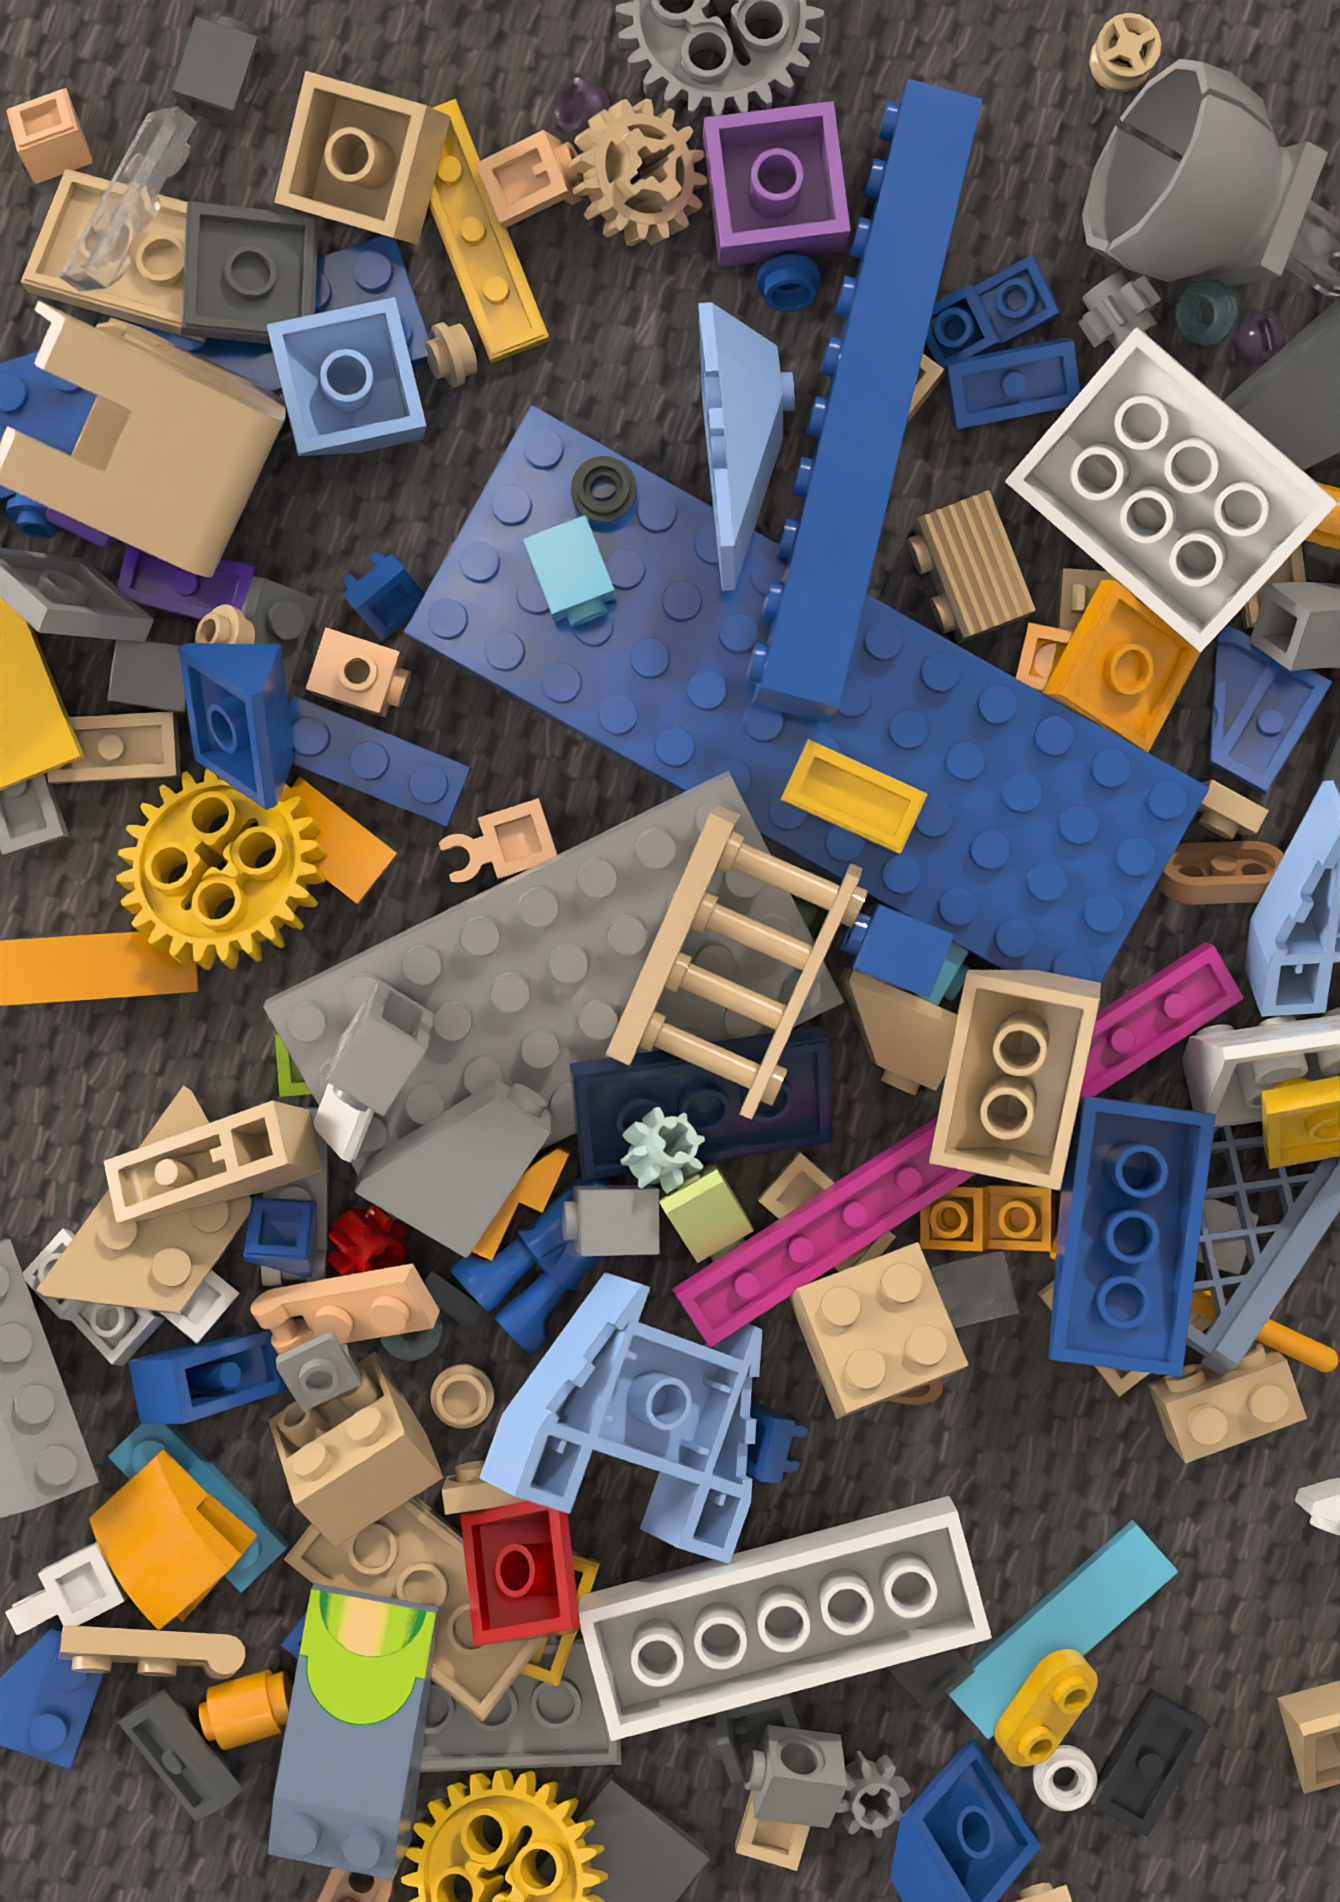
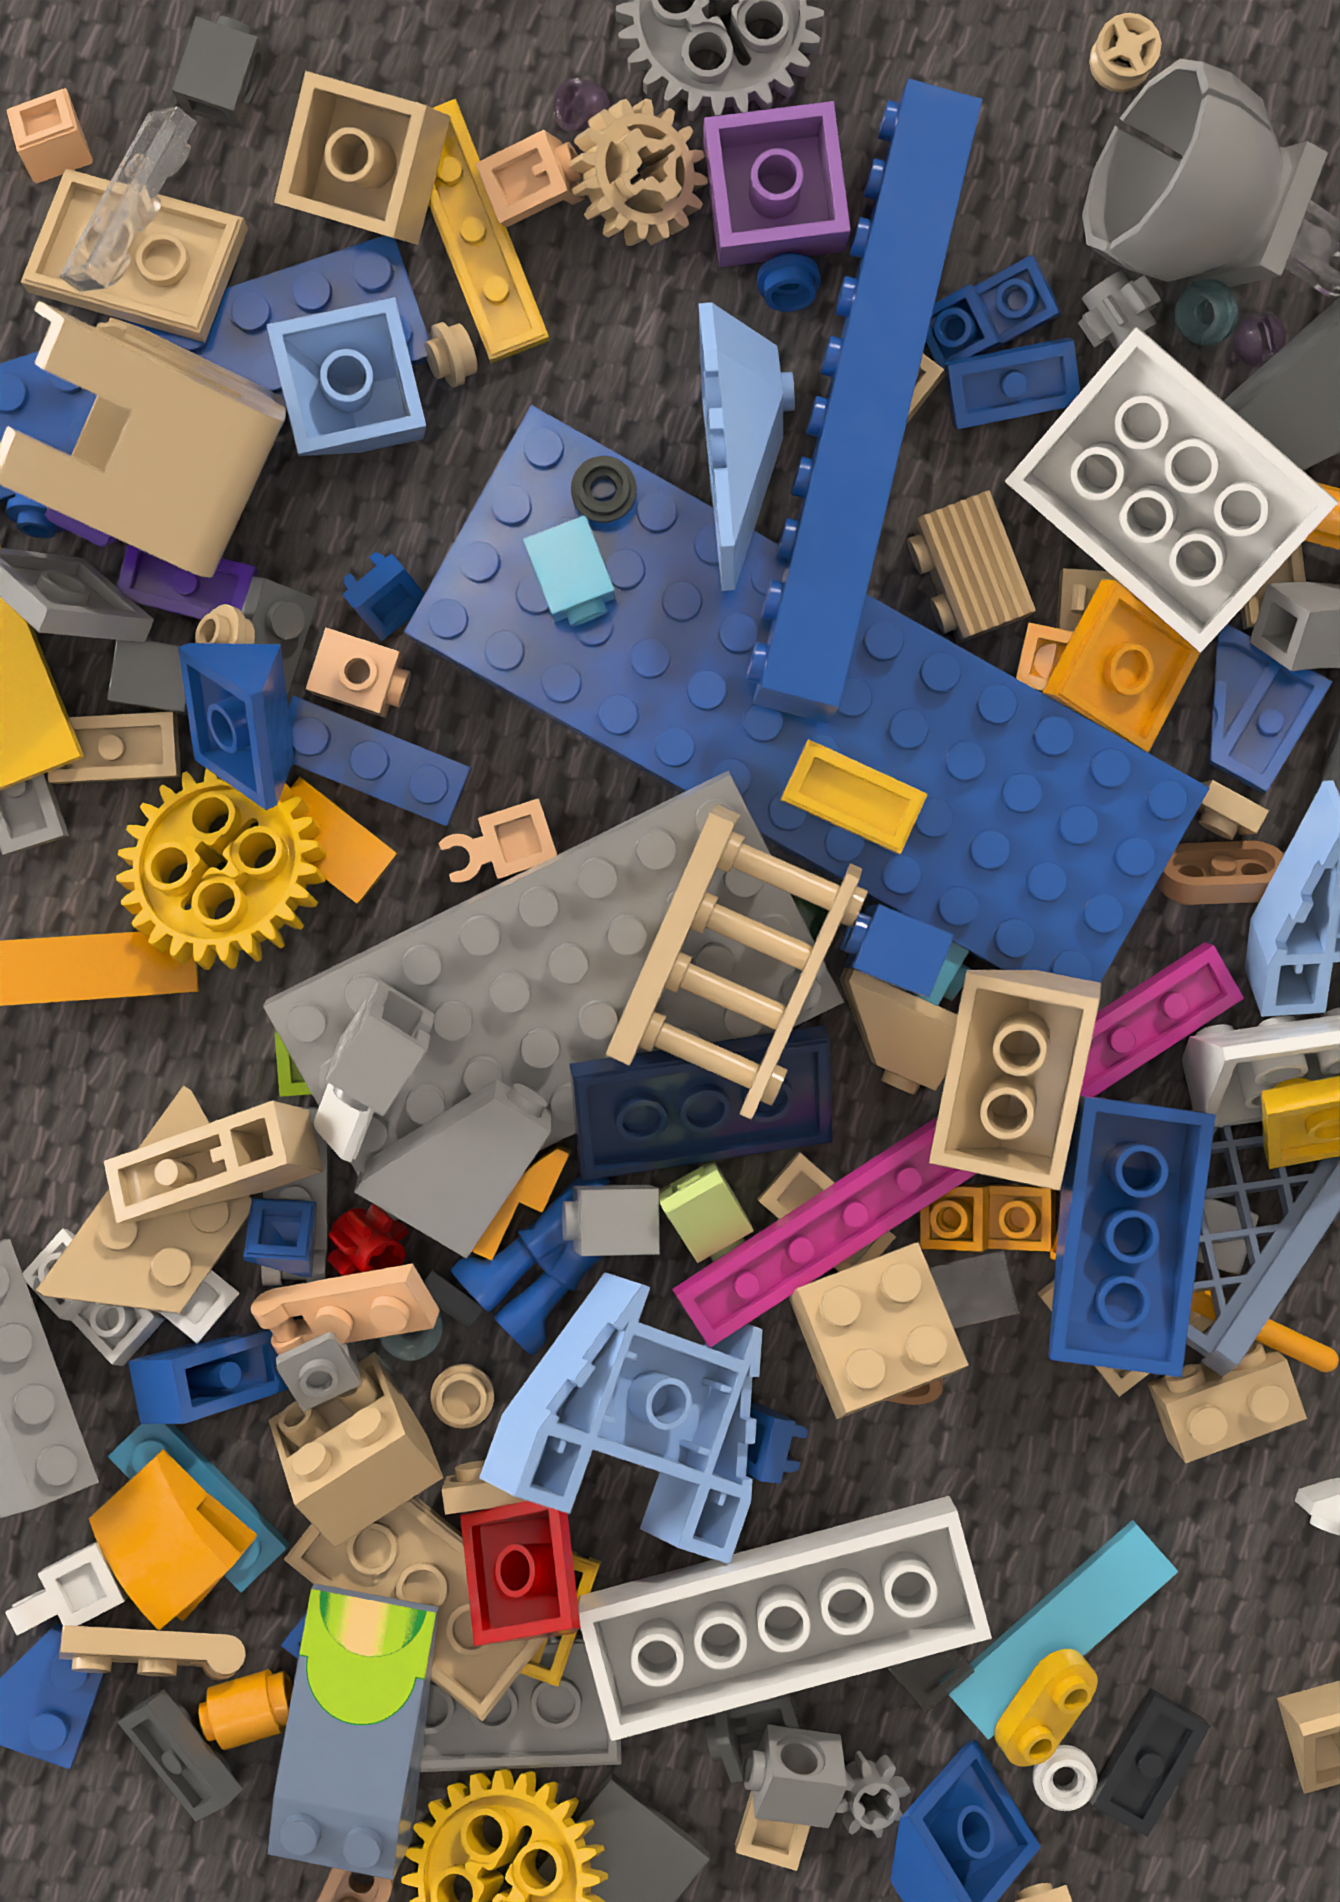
dark grey tile [181,201,319,344] -> none
light aqua gear [620,1107,705,1194] -> none

